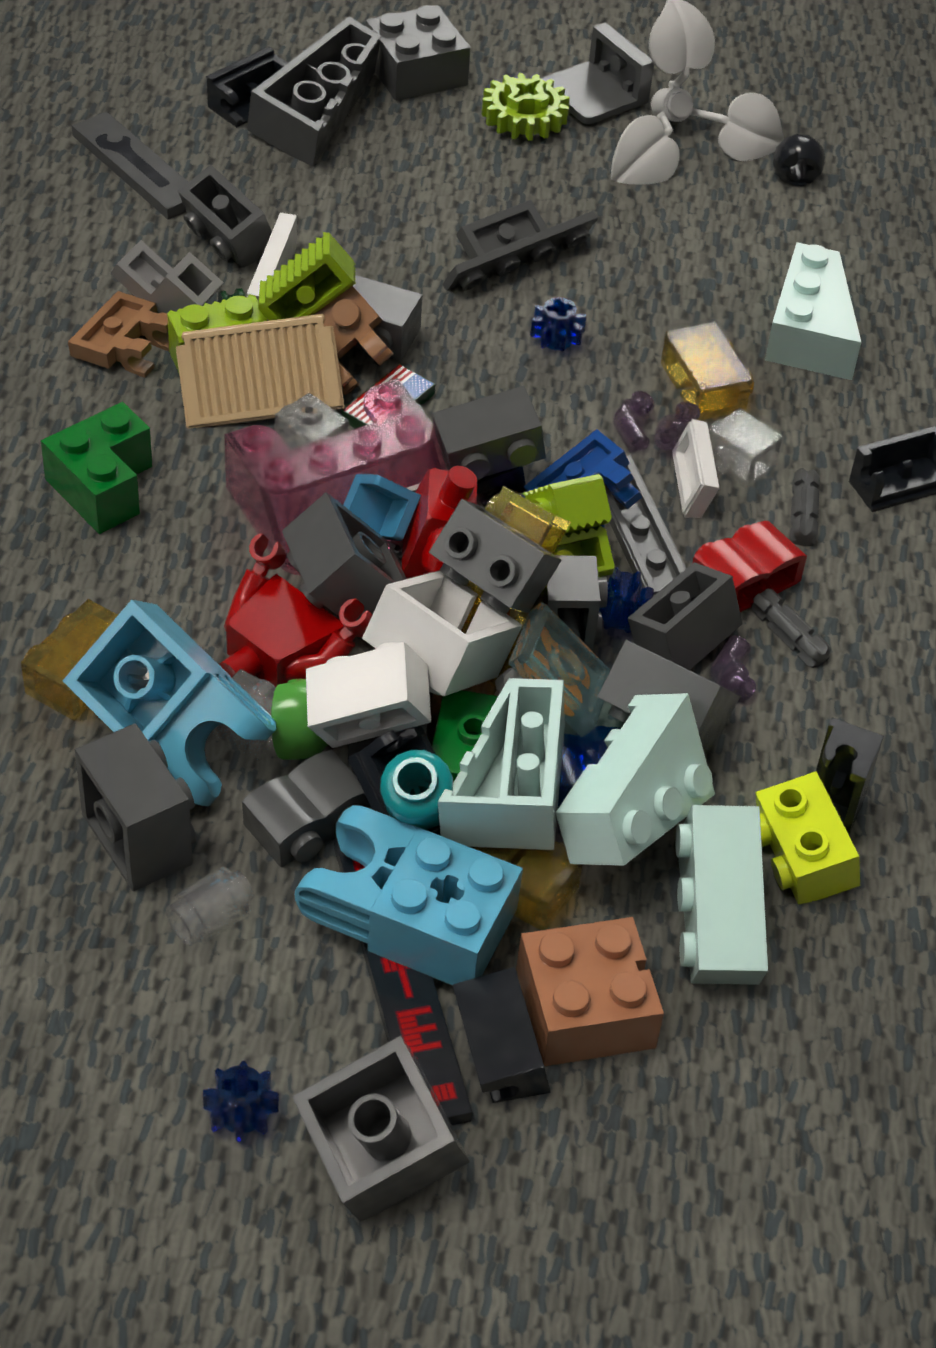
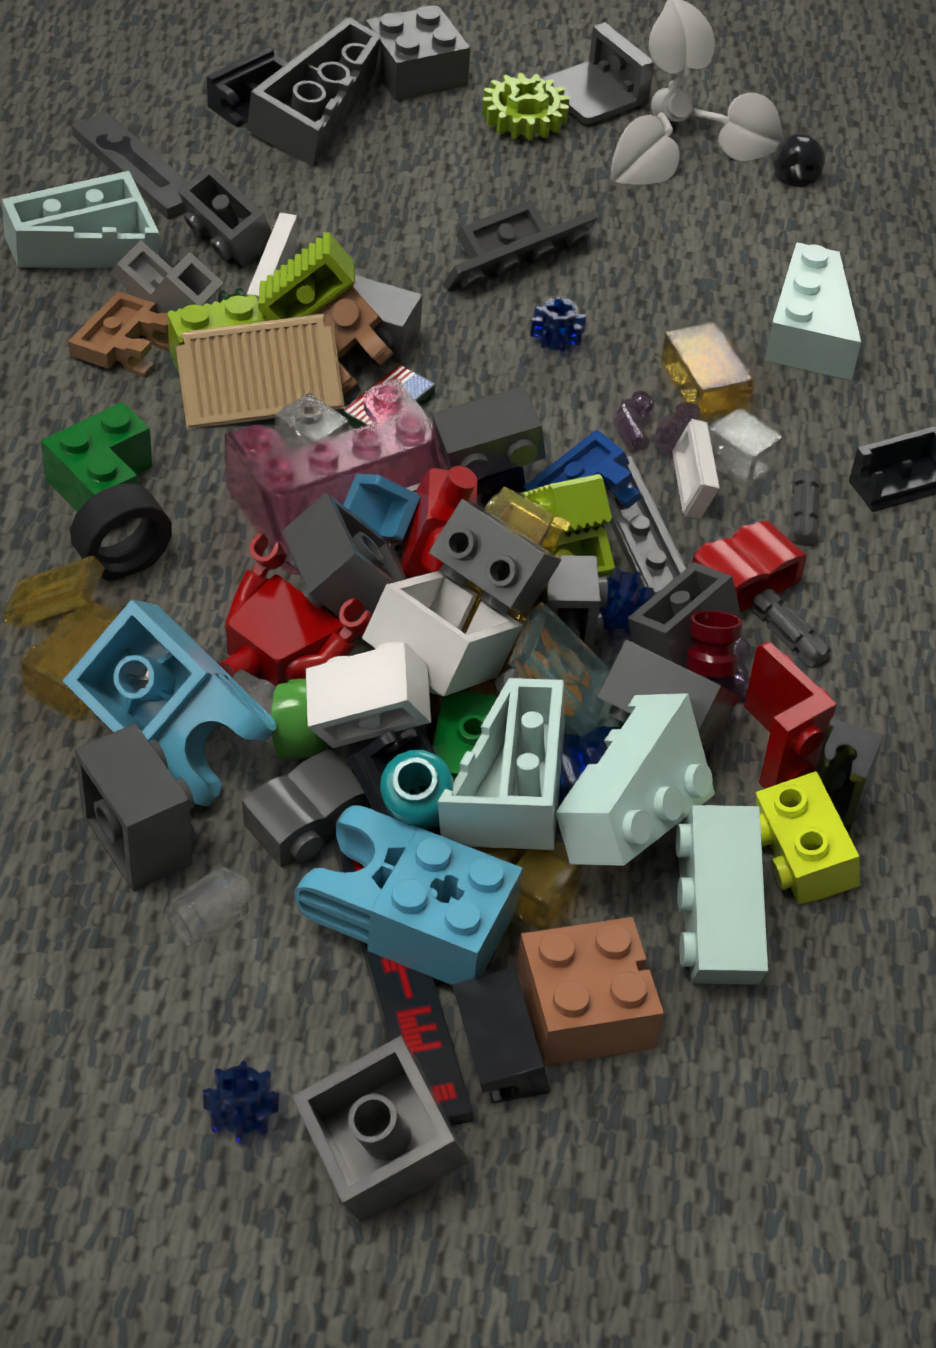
none -> light aqua wedge [2,171,159,268]
none -> clear yellow tile [2,556,105,627]
none -> black tyre [70,484,172,581]
none -> dark red wheel [686,610,742,678]
none -> red bracket [744,641,837,789]

